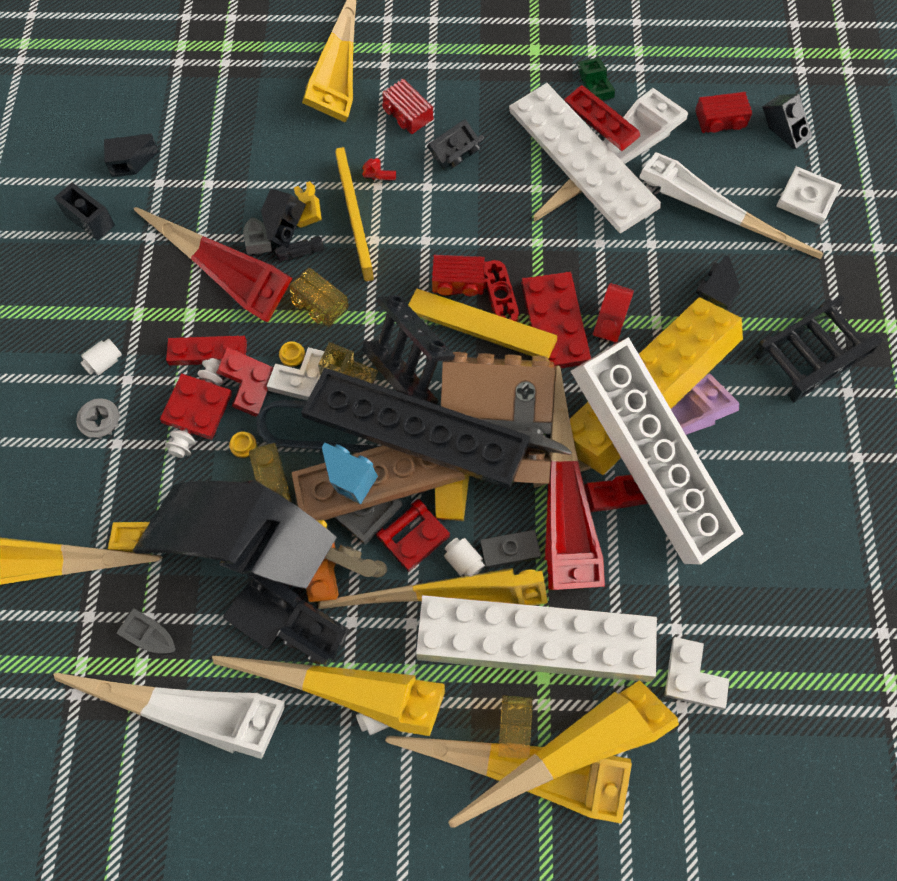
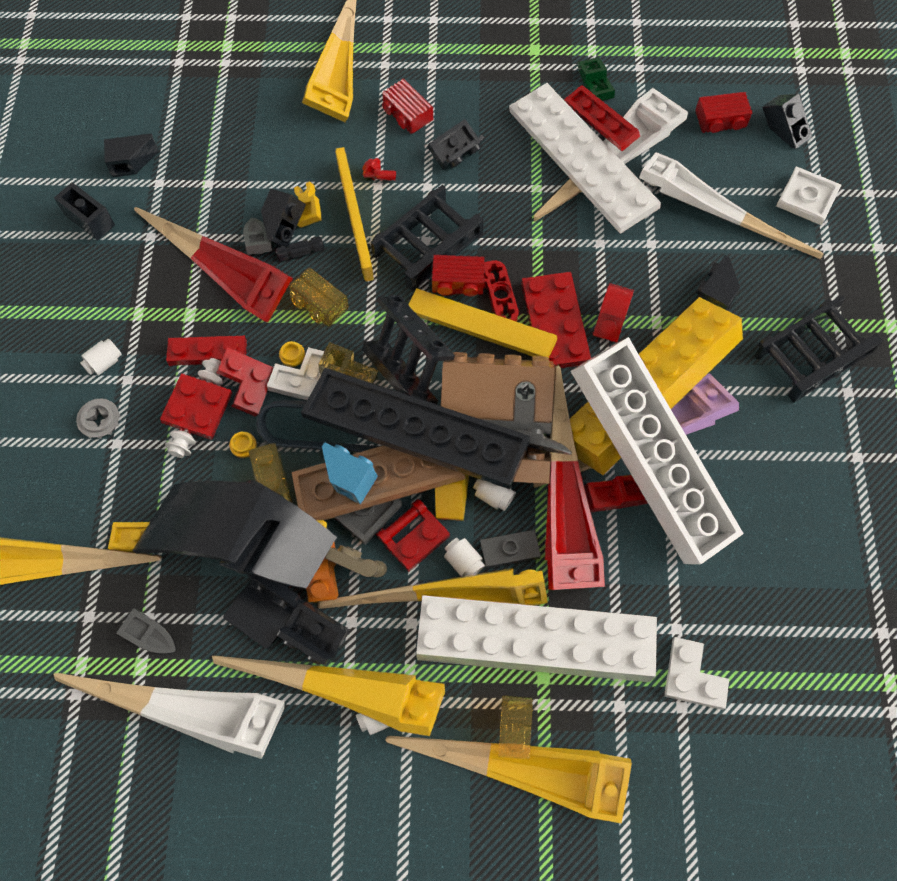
yellow plate [448,680,679,827] -> none
none -> black fence [371,184,484,292]
none -> white brick [473,479,516,511]

